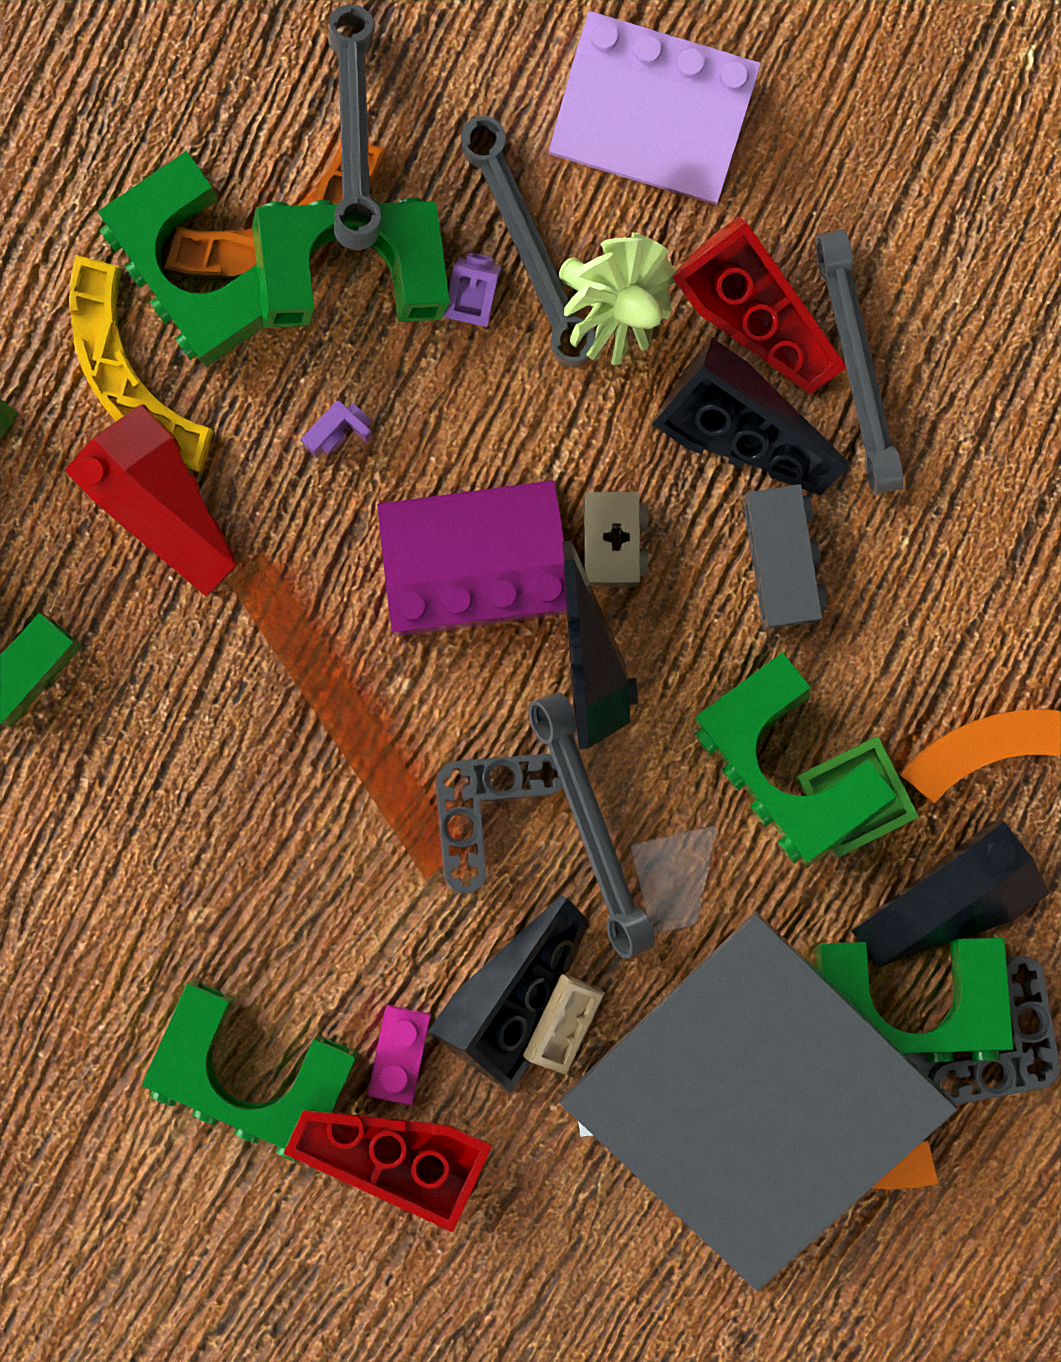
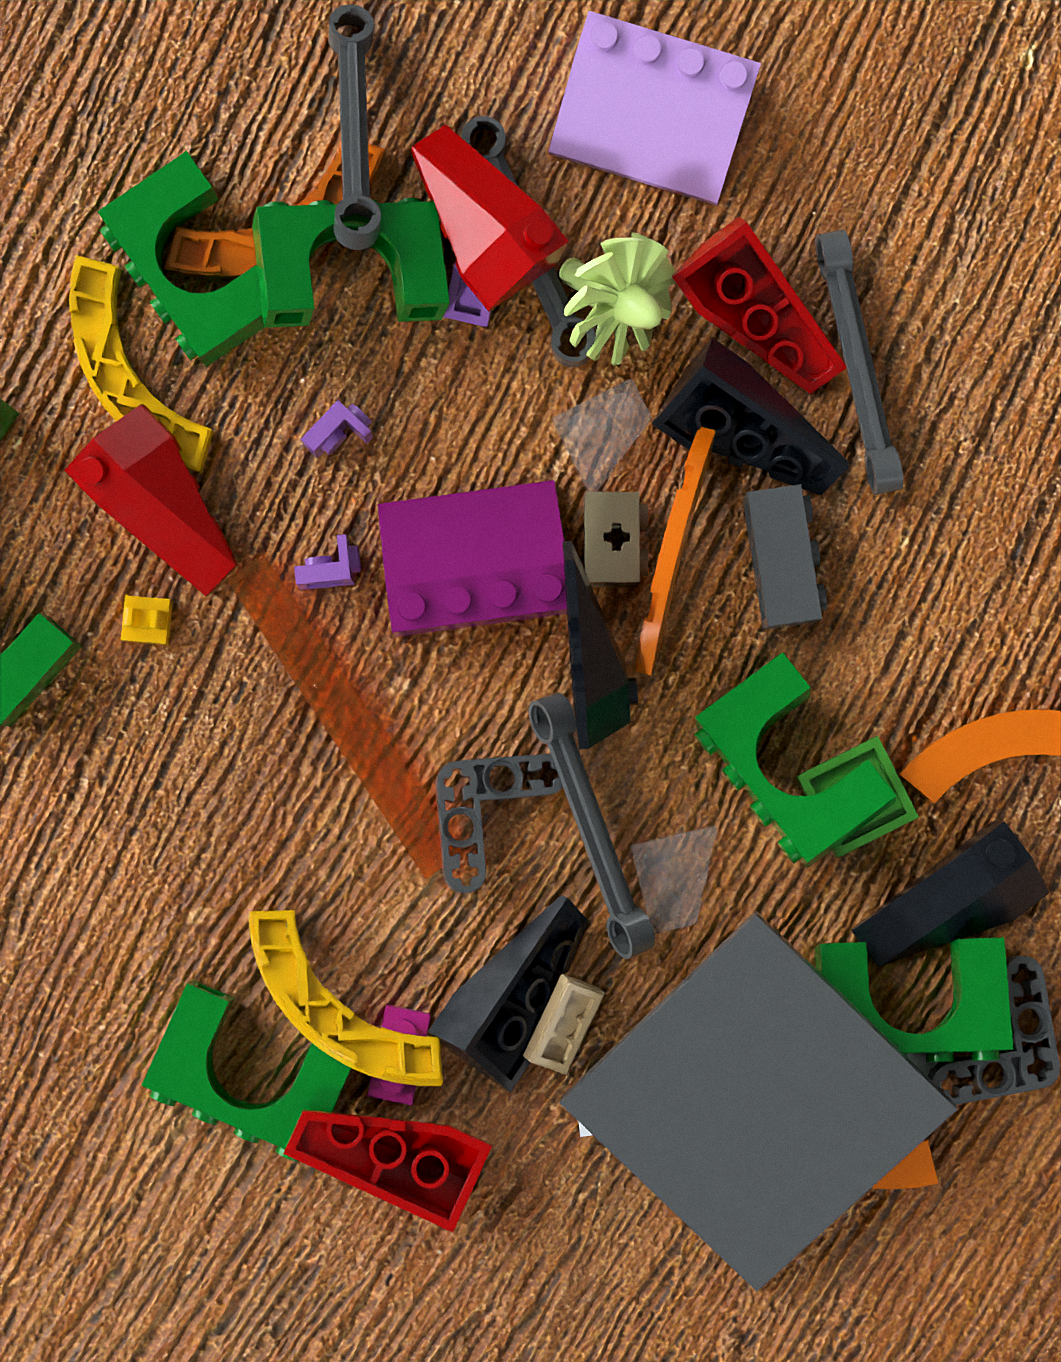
none -> yellow tile [121,595,173,645]
none -> yellow tile [248,910,443,1086]
none -> medium lavender bracket [294,534,361,590]
none -> red wedge [410,125,569,312]
none -> clear wing [552,378,652,492]
none -> orange tile [634,427,716,675]

